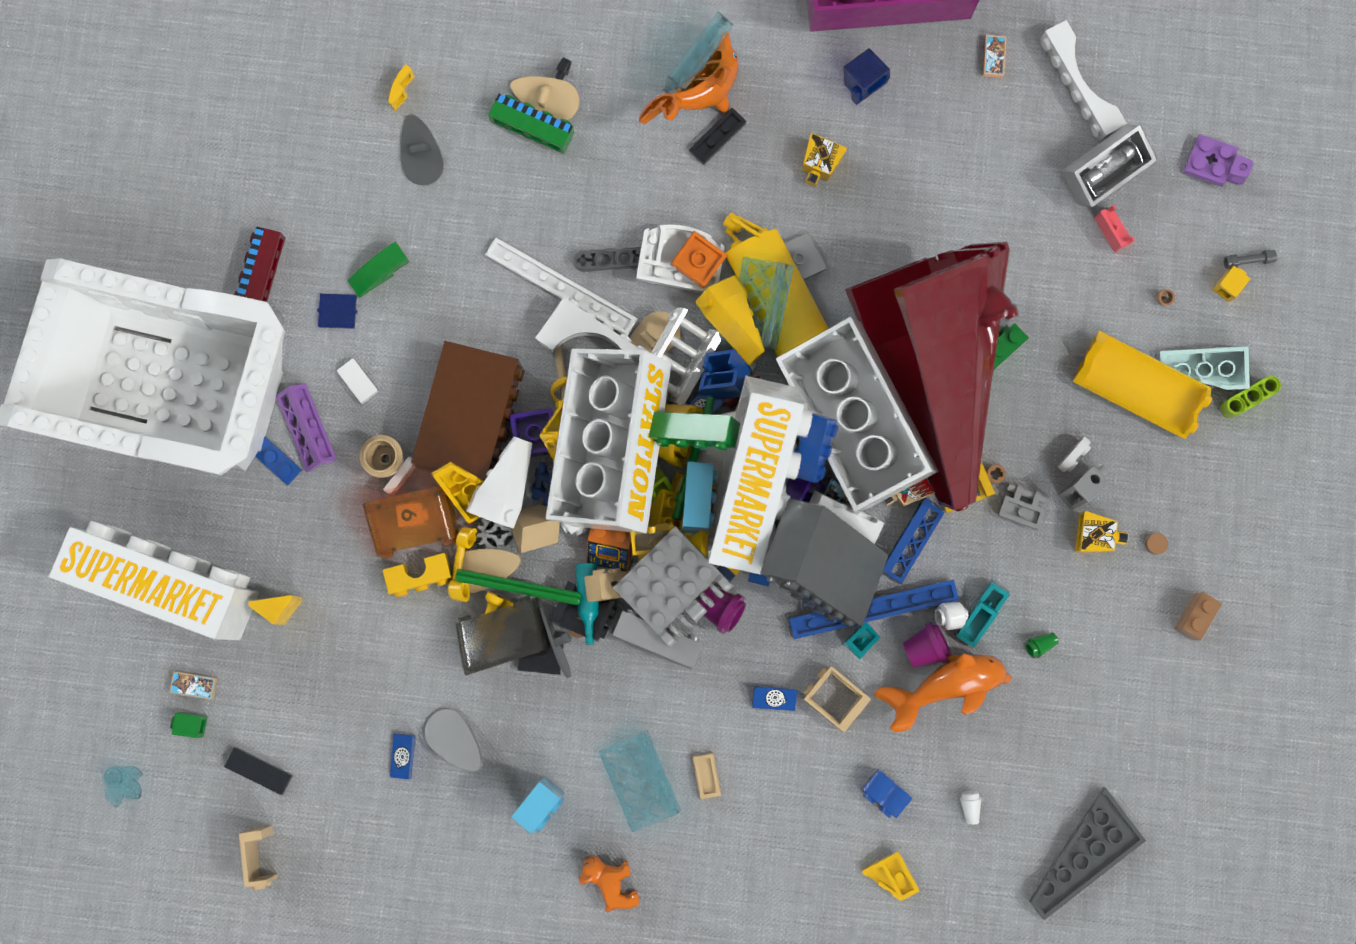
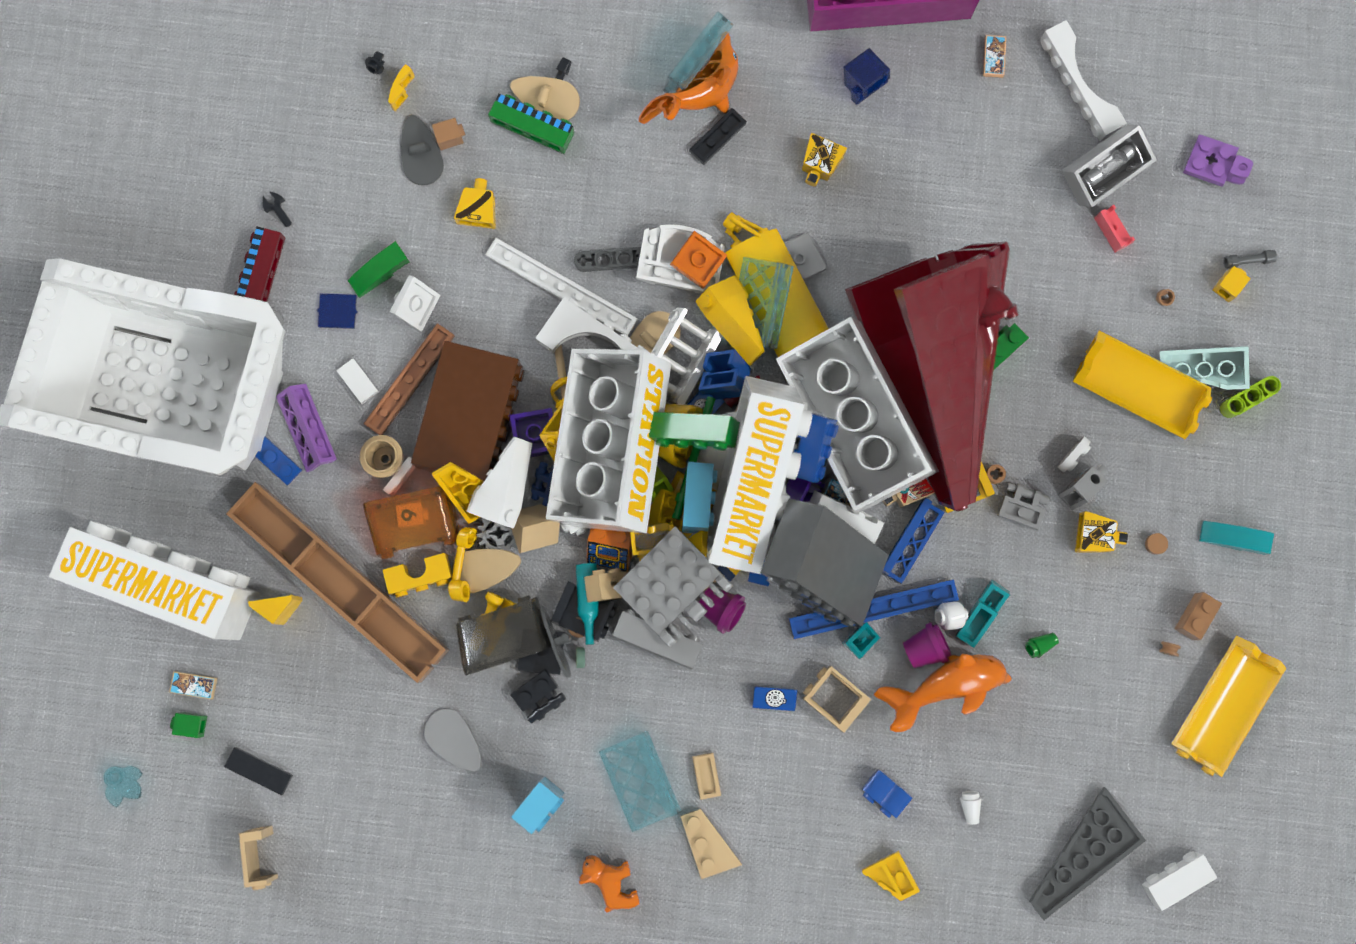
blue slope [390,734,415,779] -> none
green axle [455,569,581,605] -> none
none -> medium nougat piece [226,482,450,683]
none -> black bar [262,191,292,227]
none -> nougat tile [363,323,455,435]
none -> black plate [365,51,385,74]
none -> white tile [390,275,441,332]
none -> medium nougat brick [432,118,465,150]
none -> yellow torso [454,178,496,229]
none -> black plate [510,669,566,724]
none -> sand green tile [576,647,585,668]
none -> tan wing [680,809,742,879]
none -> white brick [1141,851,1217,911]
none -> medium nougat bush [1159,641,1181,657]
none -> yellow cylinder [1171,635,1287,777]
none -> teal slope [1199,521,1274,555]

